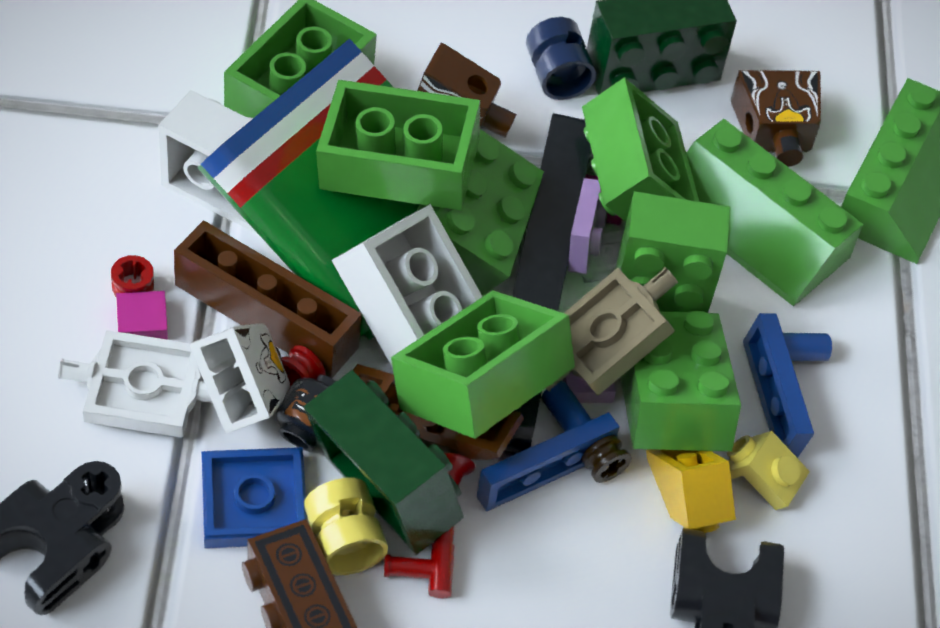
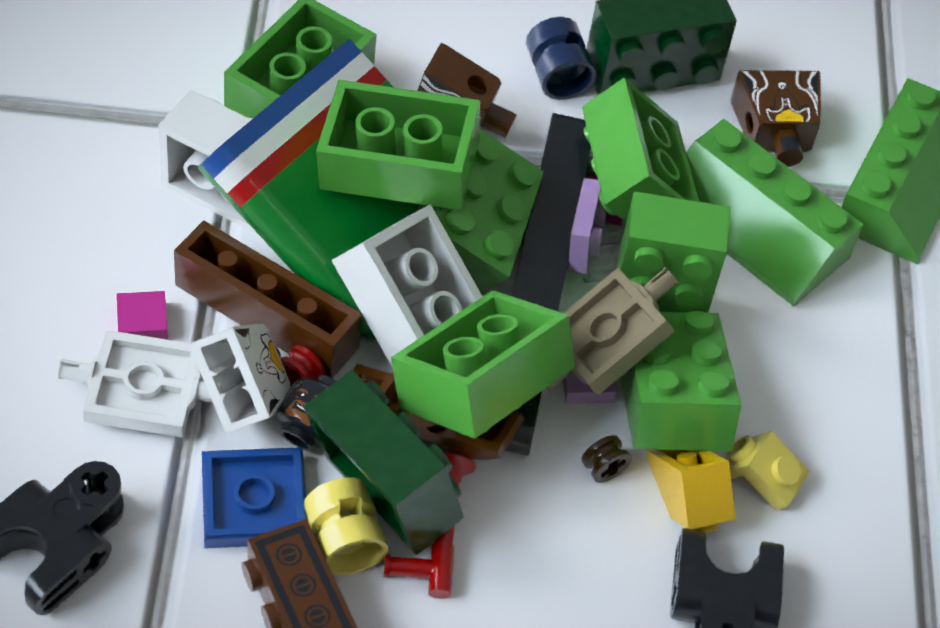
red bush [111,255,154,297] -> none
blue piece [476,381,620,512] -> none
blue piece [743,313,832,458] -> none

